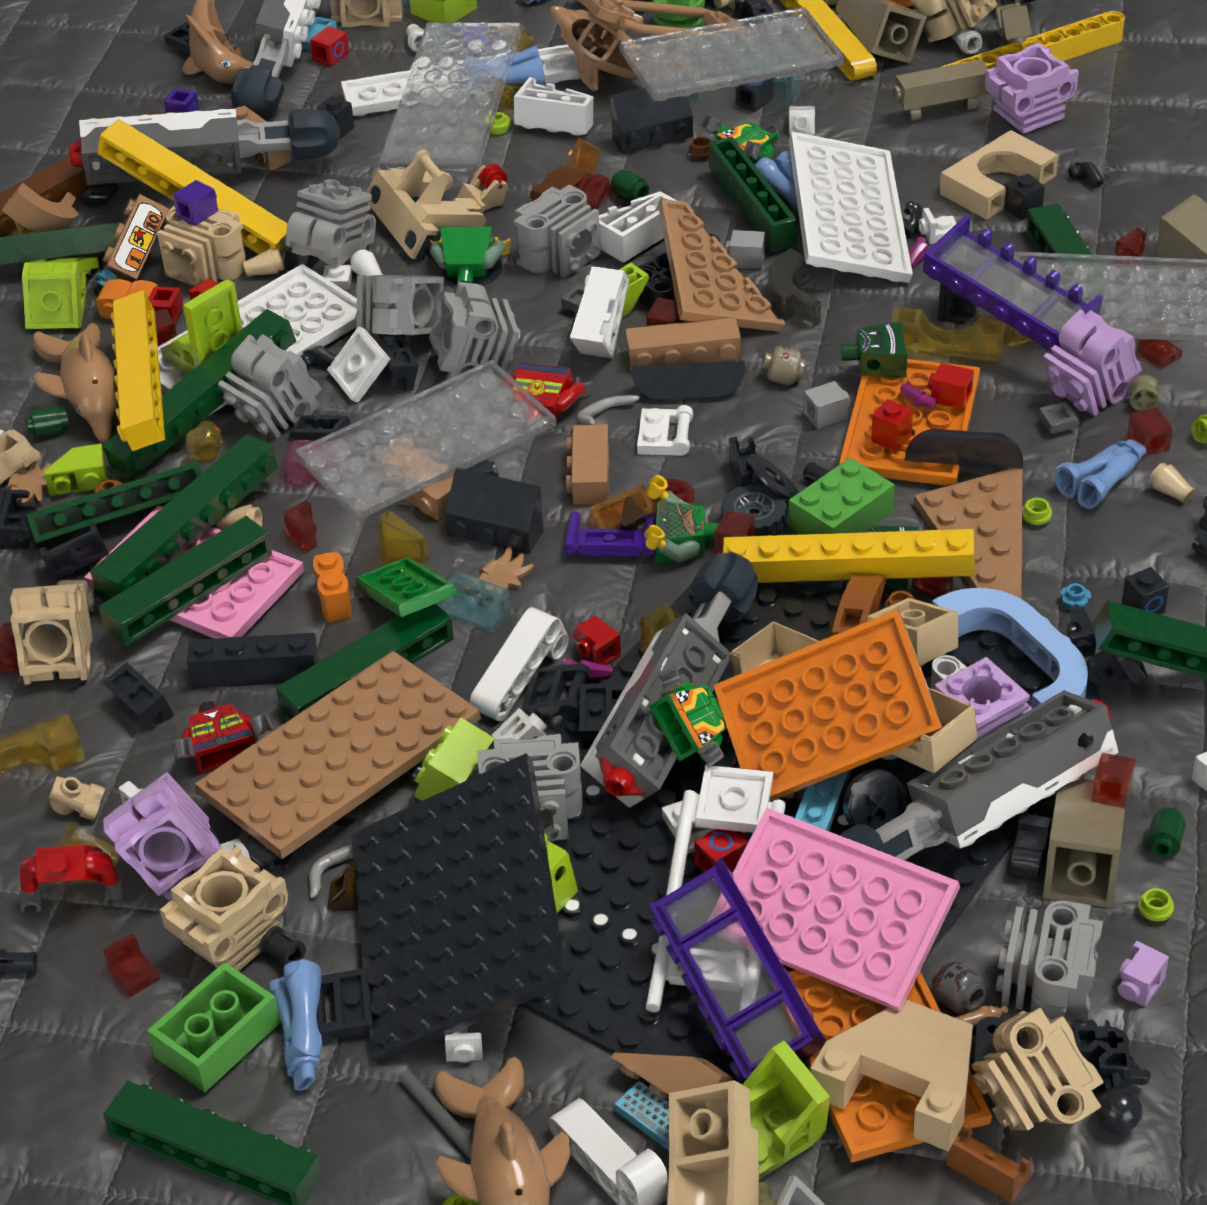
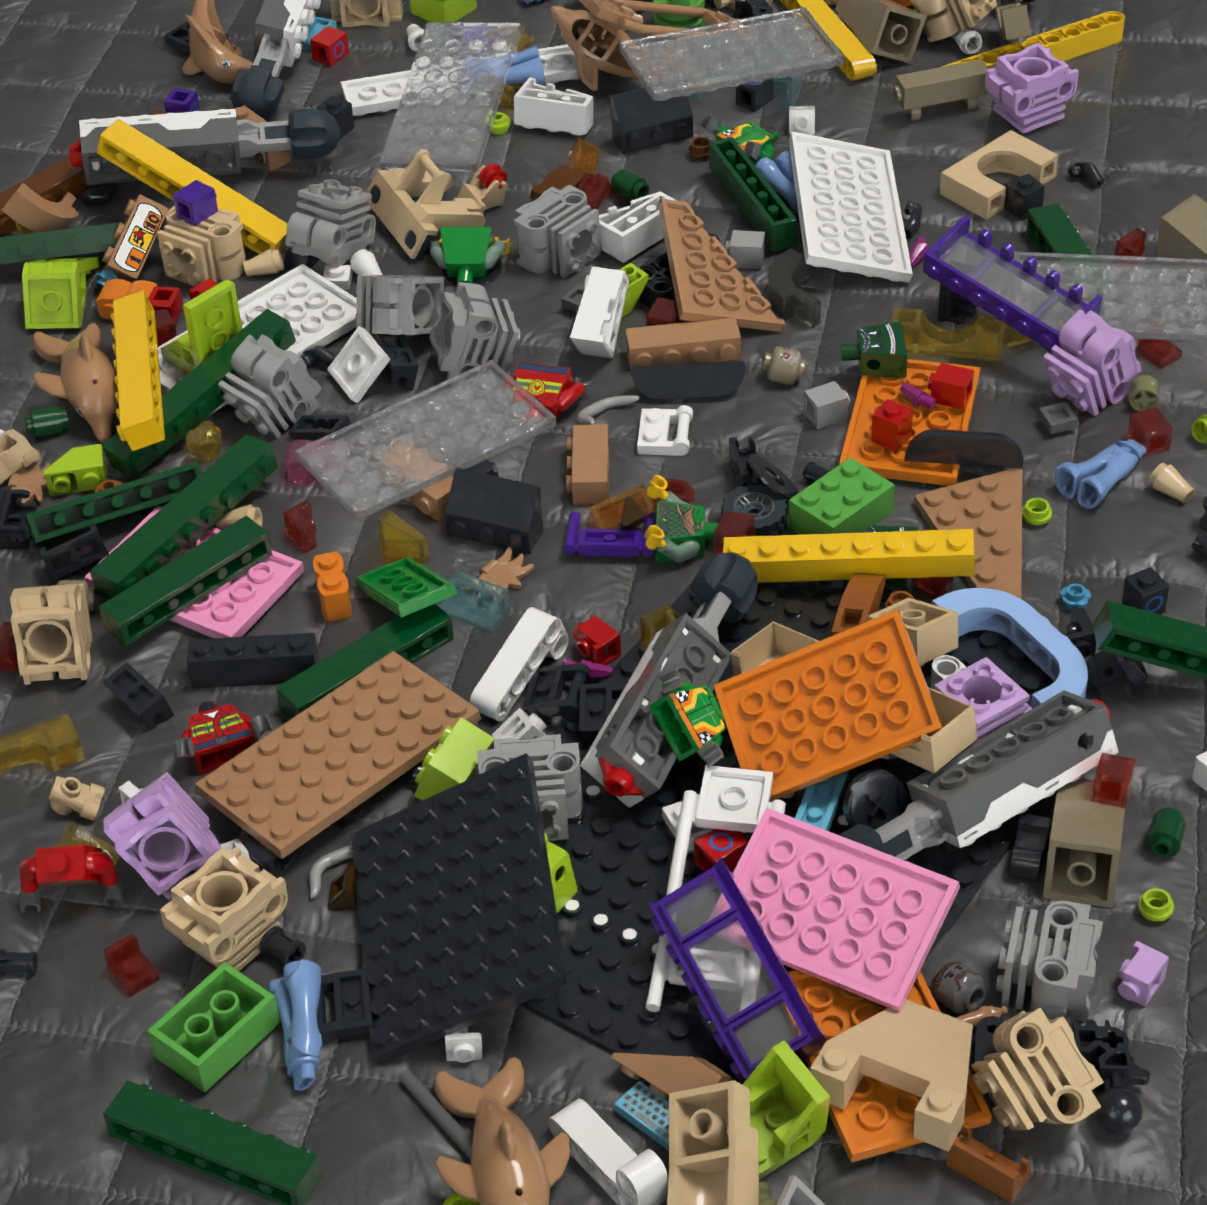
white bracket [919,208,956,244] -> none

